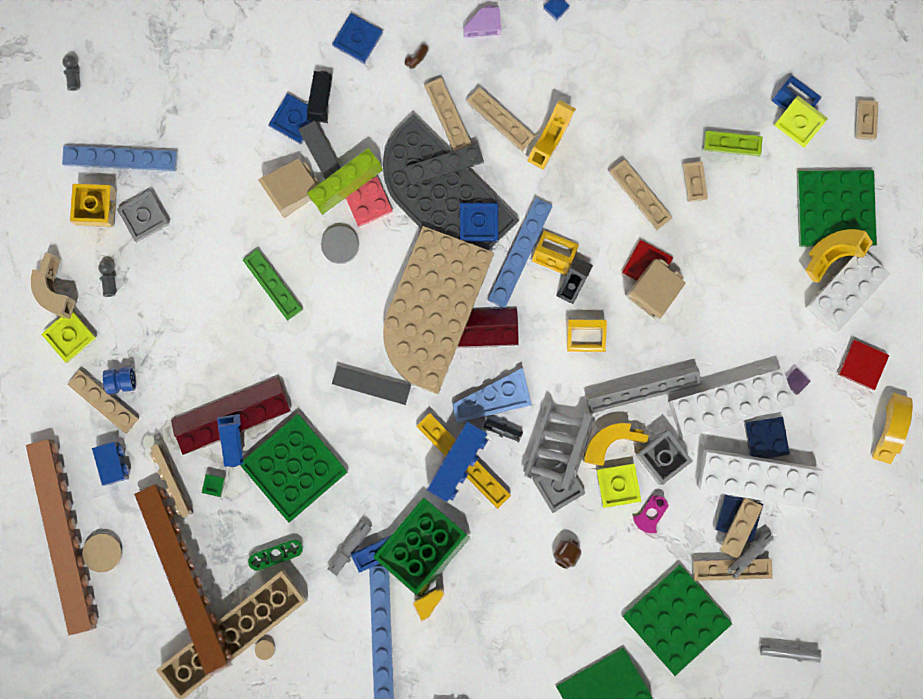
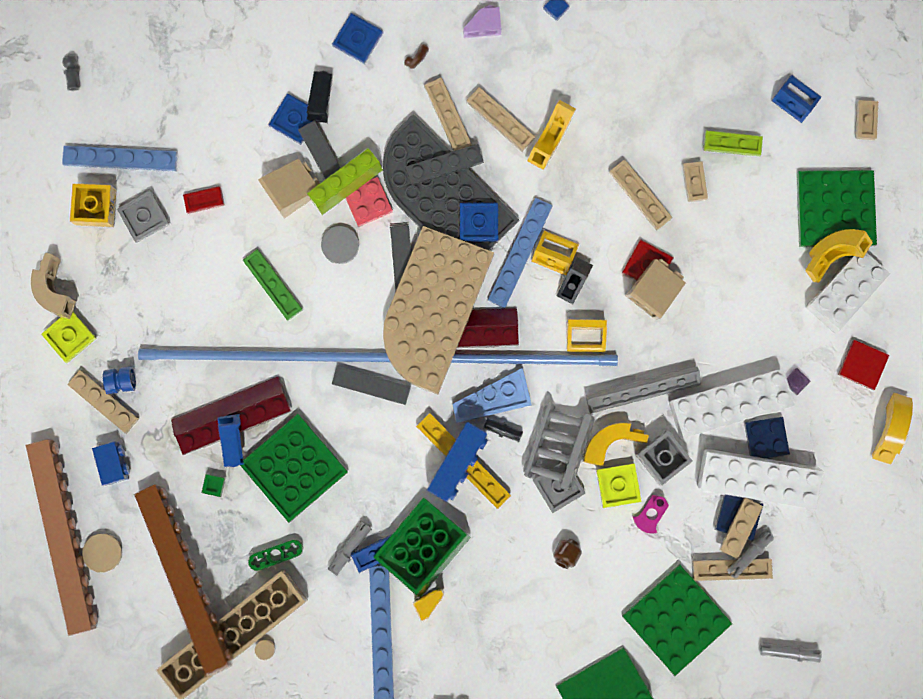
dark grey pin [98,261,116,297] -> none
tan plate [150,444,193,518] -> none
neon yellow plate [774,96,828,148] -> none
none -> medium blue piece [138,349,618,366]
none -> red tile [183,186,225,214]
none -> dark grey tile [390,225,411,293]

